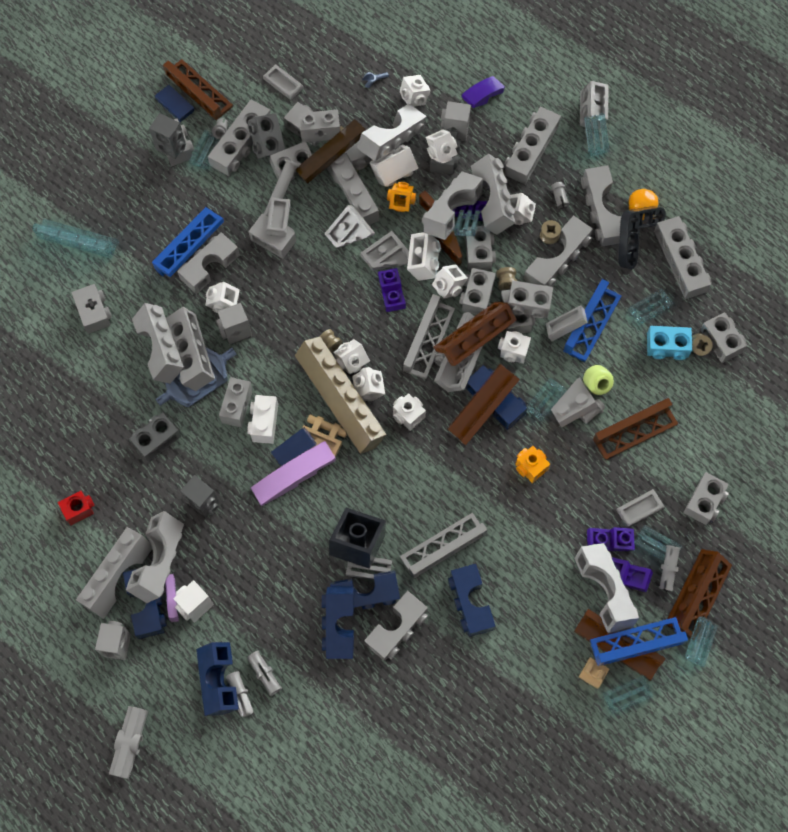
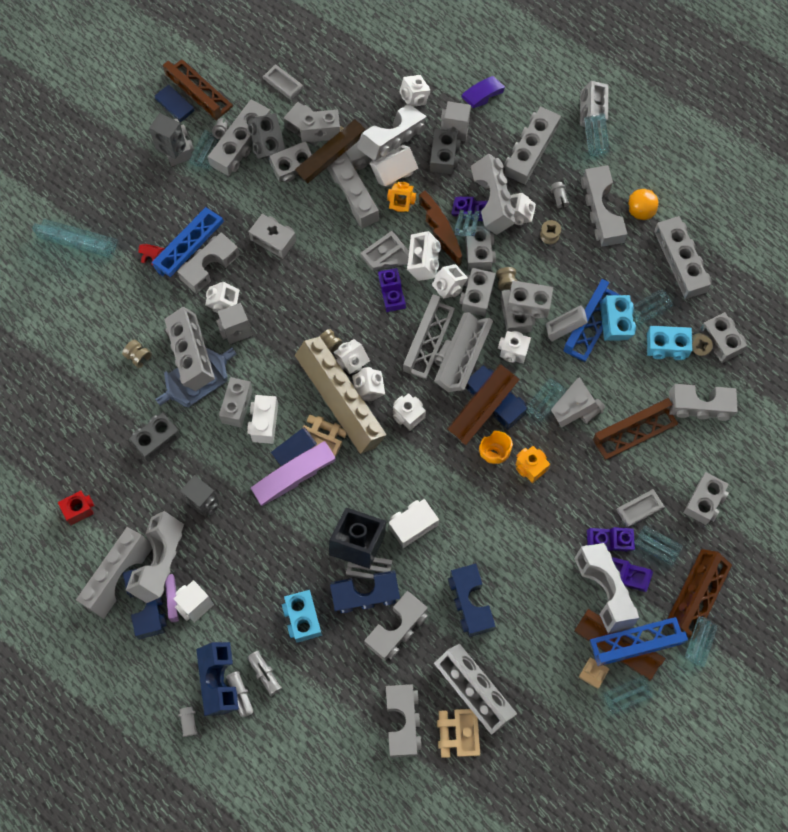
light grey brick [71,284,112,334] -> none
light grey brick [95,621,131,660] -> none
light grey piece [109,706,148,779] -> none
light grey arch [132,303,184,384] -> none
light grey pin [263,159,299,217] -> none
light grey tile [266,197,291,236] -> none
dark blue arch [322,587,354,659] -> none
light grey wing [324,205,375,248] -> none
sand blue hand [362,72,389,88] -> none
light grey fence [400,512,487,579] -> none
light grey arch [422,172,483,240] -> none
white brick [426,129,458,163] -> none
reddish brown fence [434,302,517,366] -> none
light grey arch [524,215,593,287] -> none
yellowish green head [583,365,614,395] -> none
black beam [618,206,666,269] -> none
light grey pin [659,545,680,591] -> none
none -> dark tan wheel [122,340,152,368]
none -> red tile [138,244,165,265]
none -> light grey pin [178,707,197,737]
none -> medium azure brick [282,590,322,643]
none -> light grey arch [386,684,421,758]
none -> white brick [388,499,439,548]
none -> light grey brick [434,643,517,735]
none -> tan plate [437,709,480,758]
none -> light orange hair [479,431,513,464]
none -> medium azure brick [600,295,636,341]
none -> light grey arch [669,384,737,421]

